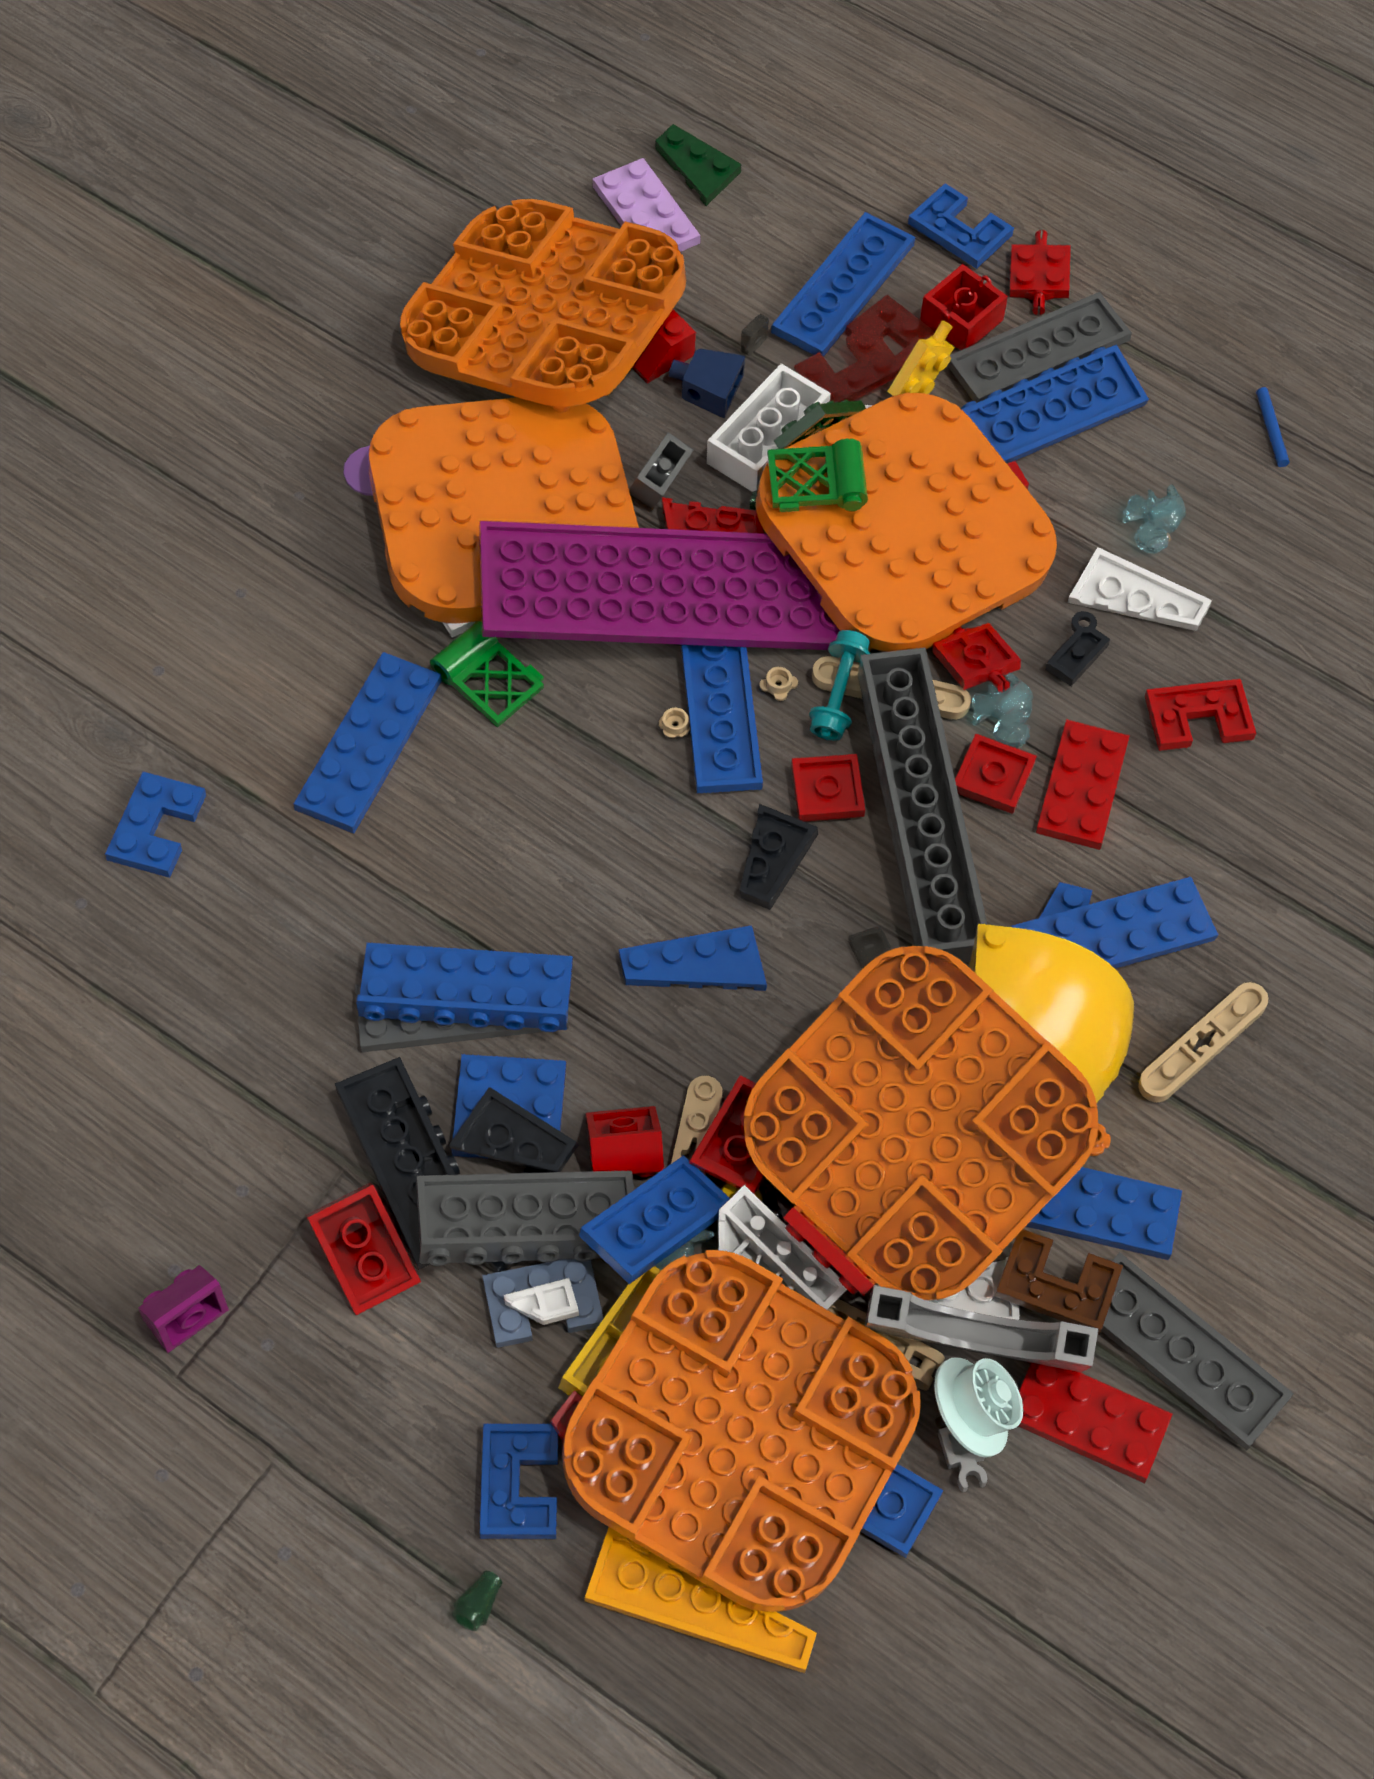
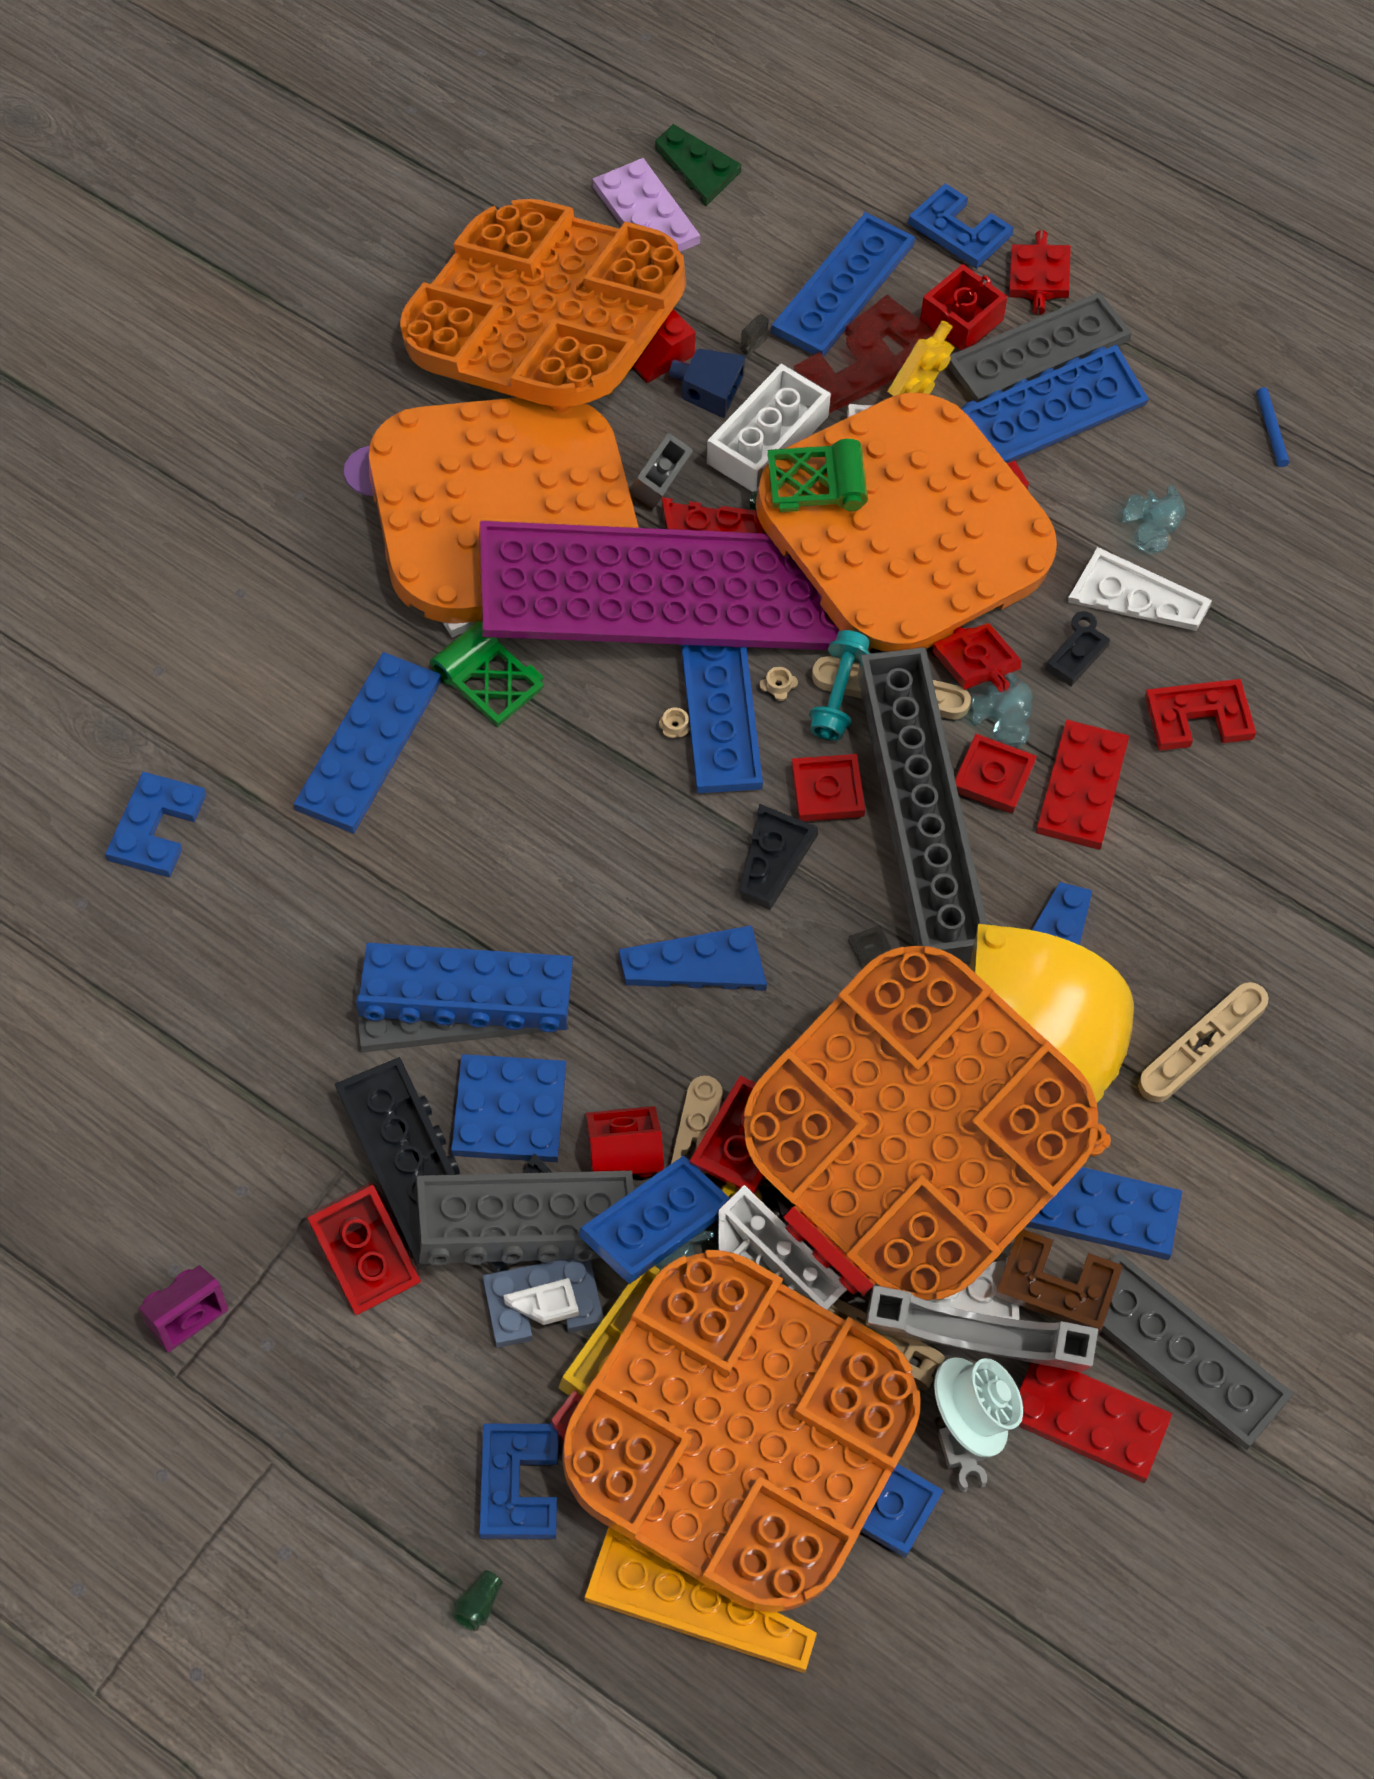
black wing [449,1087,579,1173] -> none
dark green plate [774,399,866,449] -> none
blue plate [1011,877,1218,969] -> none

